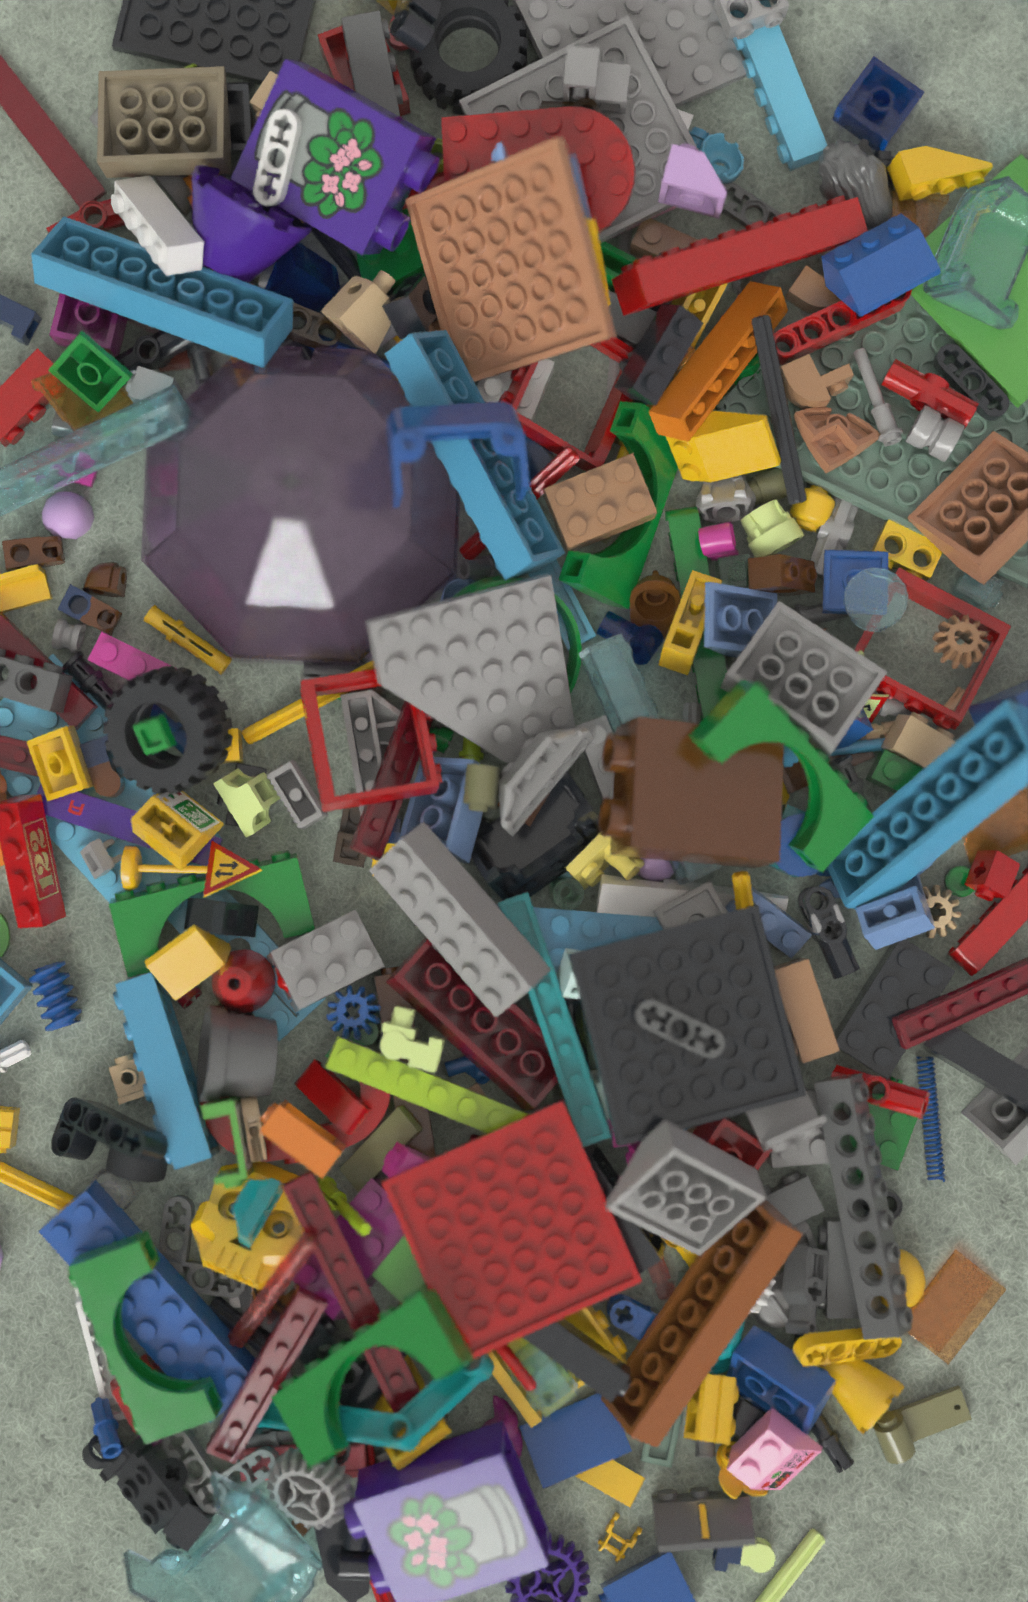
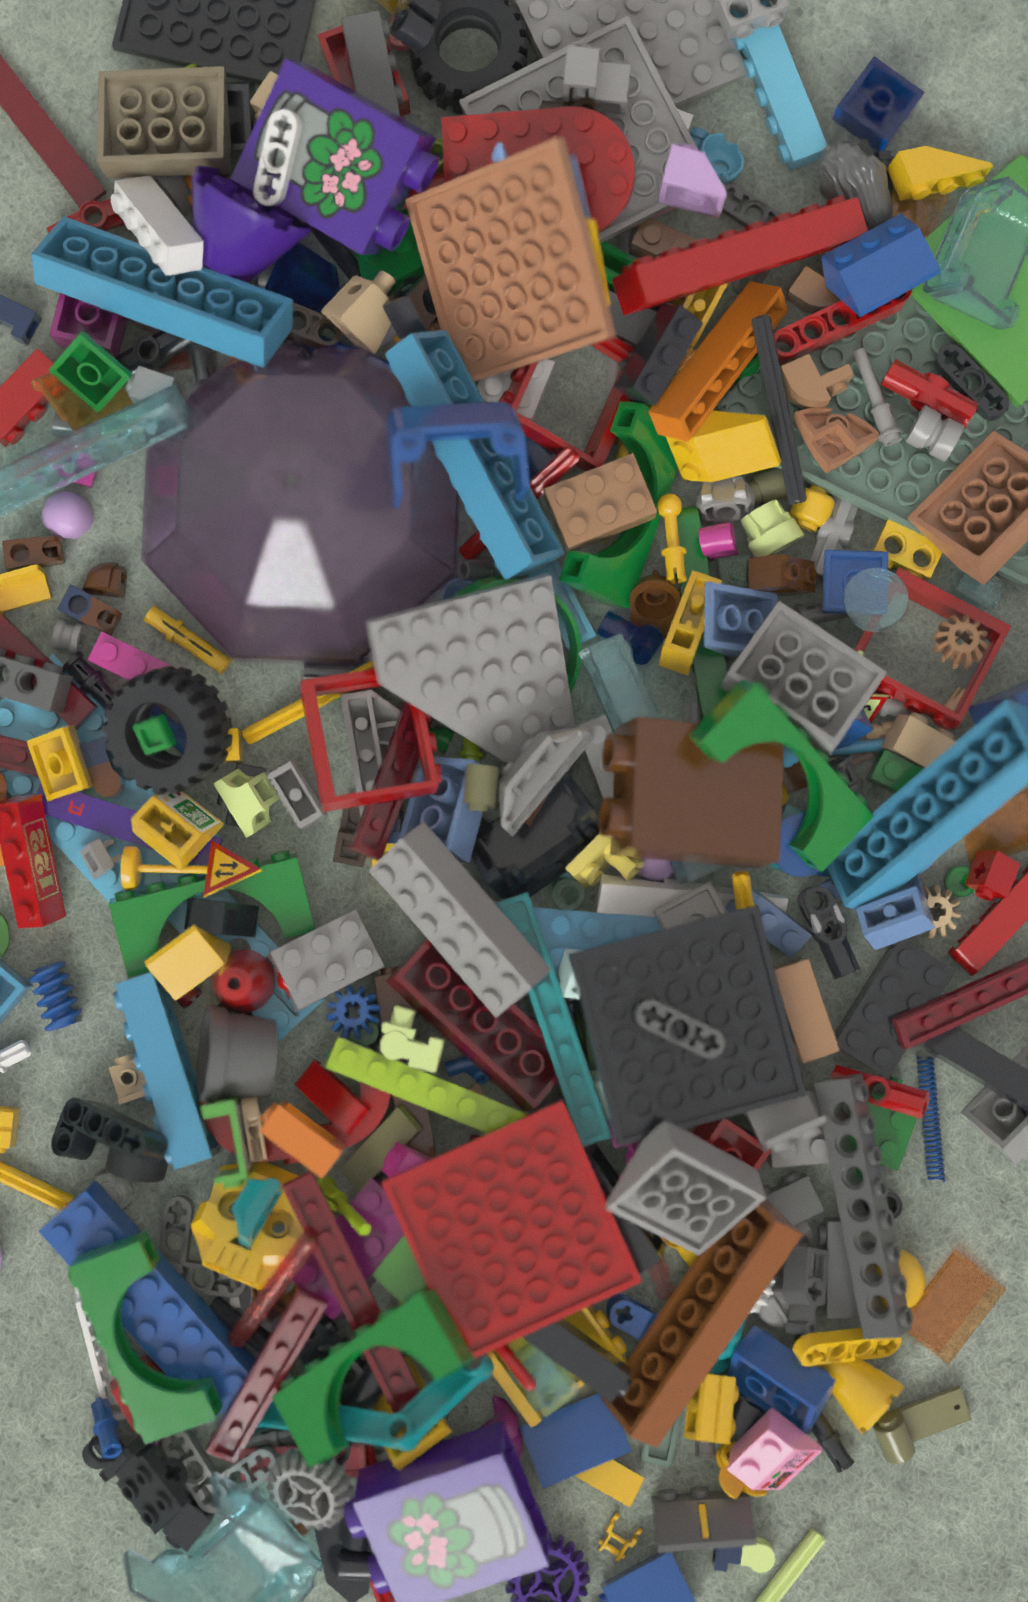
none -> yellow pin [657,494,687,584]

